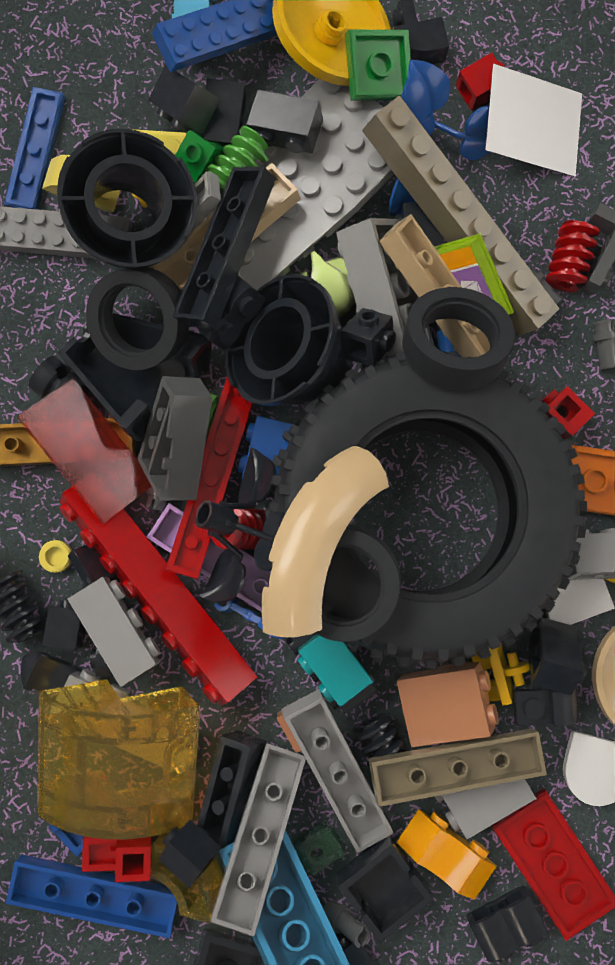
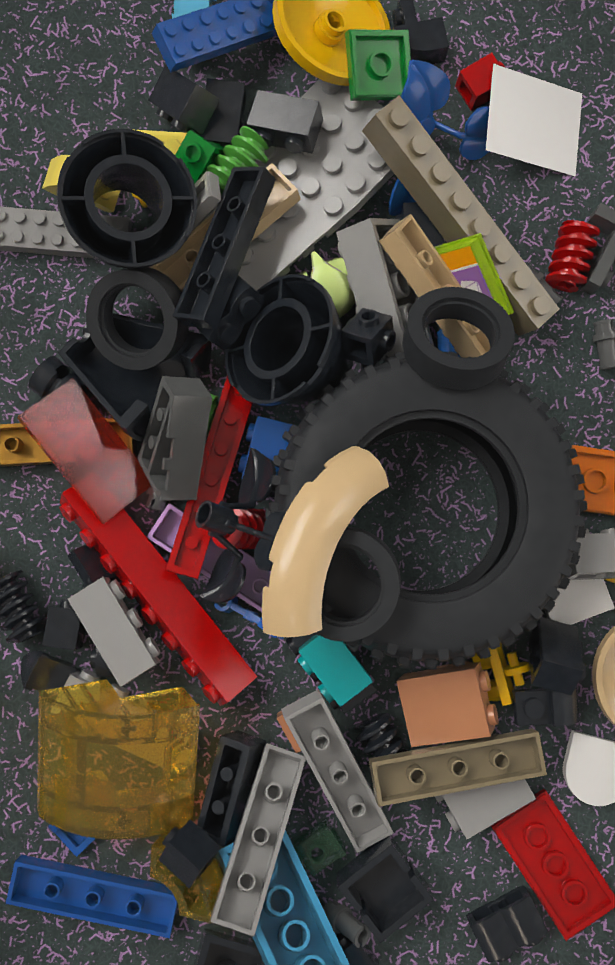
blue tile [4,87,65,210] -> none
light yellow tile [39,540,72,573] -> none
red brick [82,827,151,882] -> none
light orange brick [396,809,497,900] -> none
red brick [541,386,595,440] -> none

